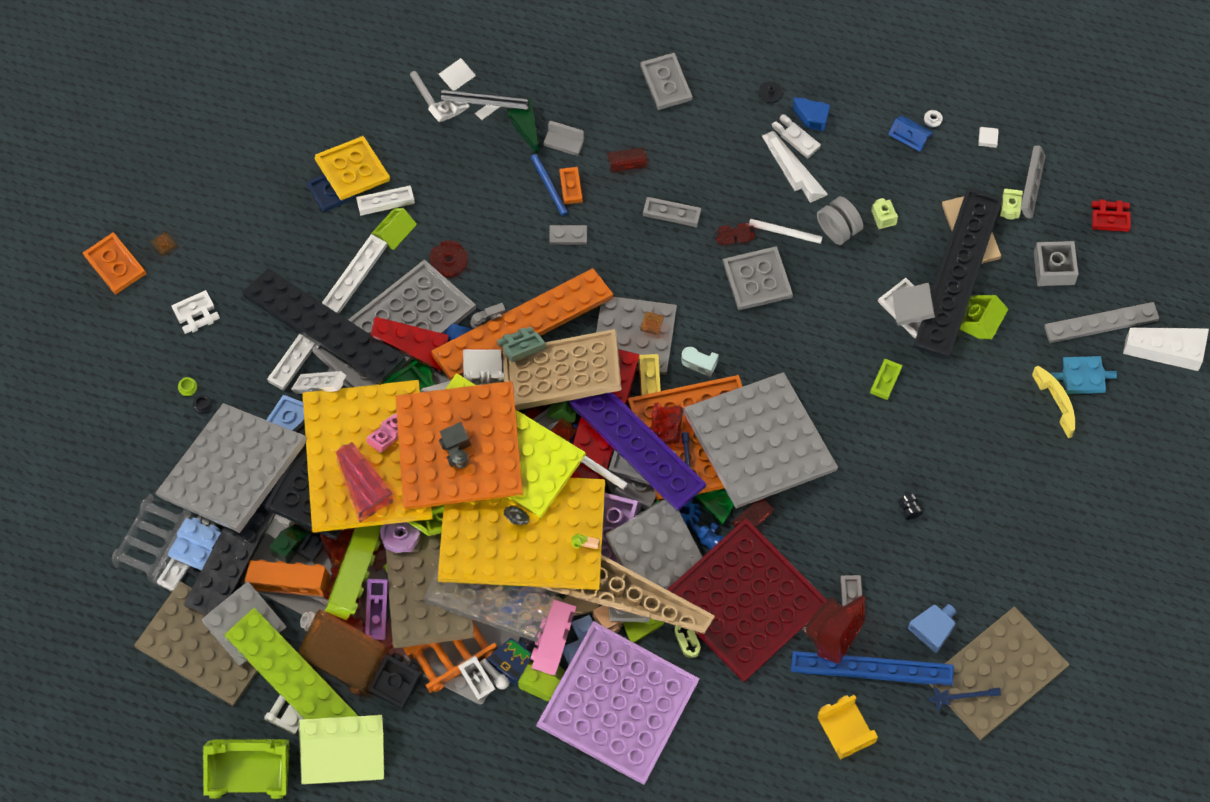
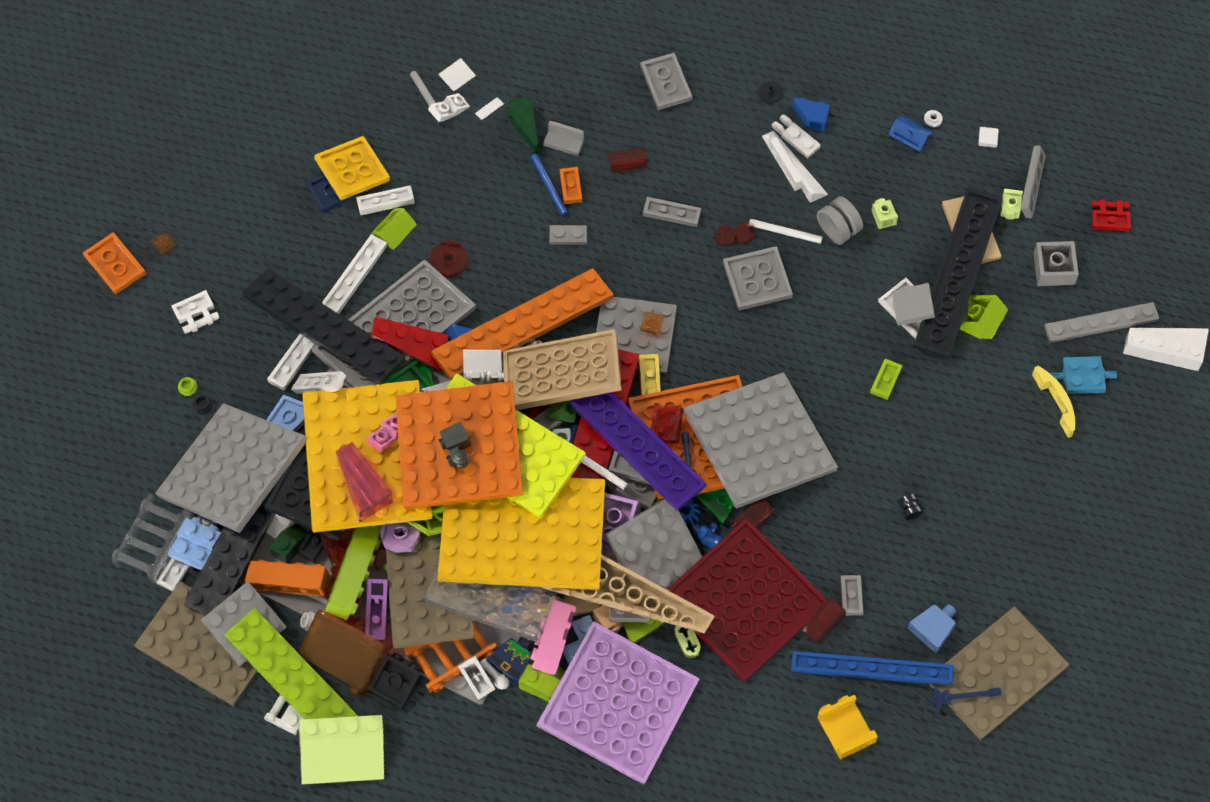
lime windscreen [203,739,290,799] -> none
axle [440,89,530,109] -> none
light grey plate [470,303,505,329] -> none
sand green plate [497,327,546,362] -> none
black piece [503,506,530,525] -> none
clear red plate [551,418,577,441] -> none
arm [571,534,600,549] -> none
light aqua leg [681,347,719,377] -> none
clear red slope [815,596,865,664] -> none

